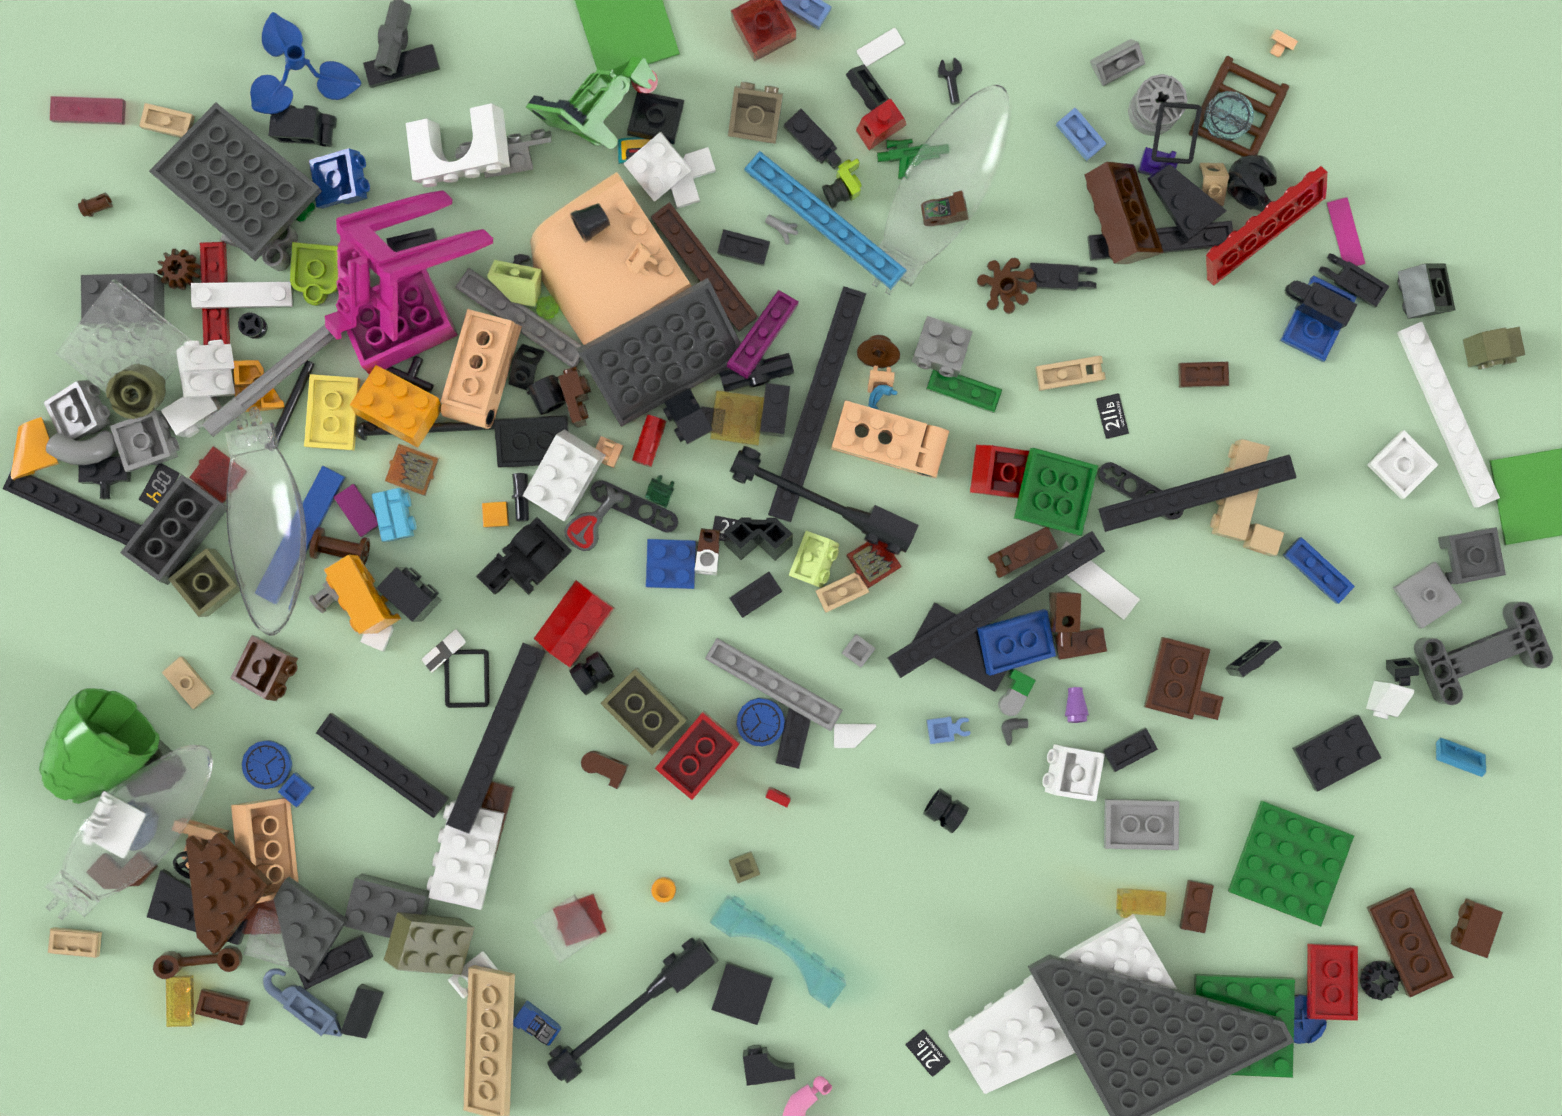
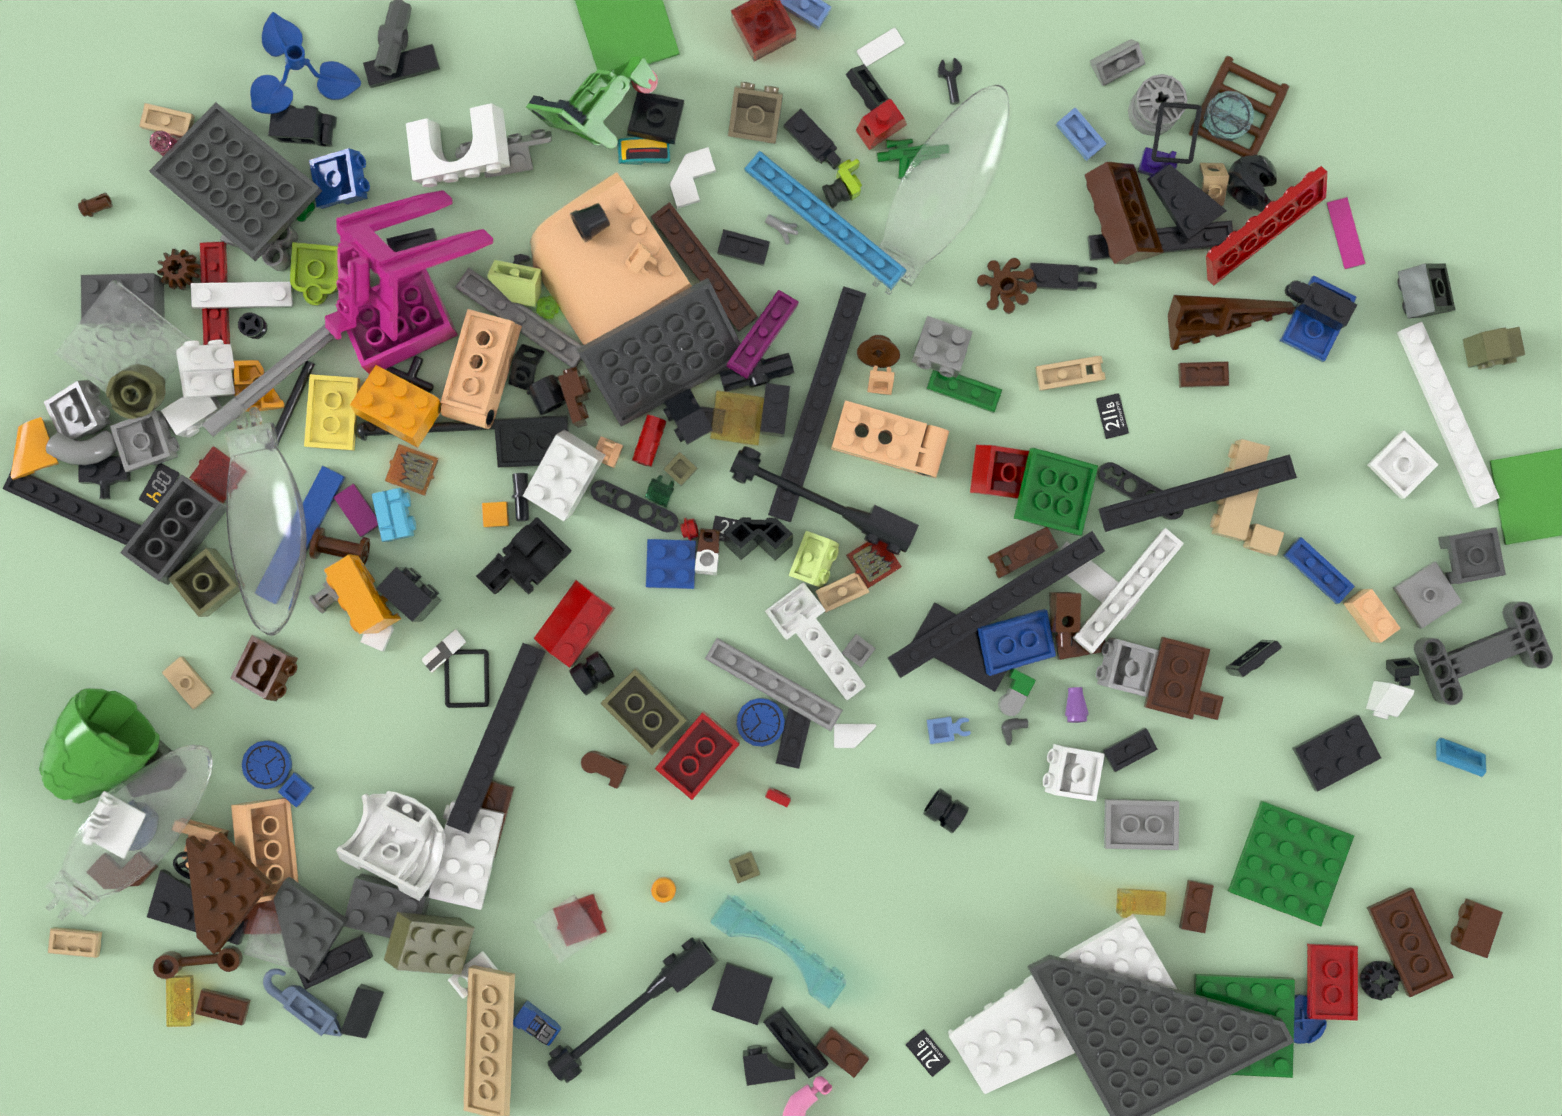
clear pink tile [50,96,126,125] -> none
black plate [316,713,450,818] -> none
dark grey piece [564,487,624,551] -> none
white plate [623,132,692,202] -> none
black plate [729,572,782,618] -> none
dark azure piece [869,385,898,410] -> none
reddish brown leg [921,190,969,226] -> none
light nougat tile [1270,29,1298,57] -> none
black hinge [1318,253,1390,307] -> none
none -> clear pink bush [150,130,178,156]
none -> white piece [336,791,446,901]
none -> olive plate [663,452,698,486]
none -> red plate [680,518,699,541]
none -> black tile [763,1006,829,1079]
none -> white bracket [765,582,866,700]
none -> reddish brown plate [816,1026,869,1078]
none -> white plate [1073,528,1184,654]
none -> light grey plate [1096,637,1159,697]
none -> reddish brown wedge [1168,295,1295,350]
none -> light nougat brick [1343,589,1401,643]

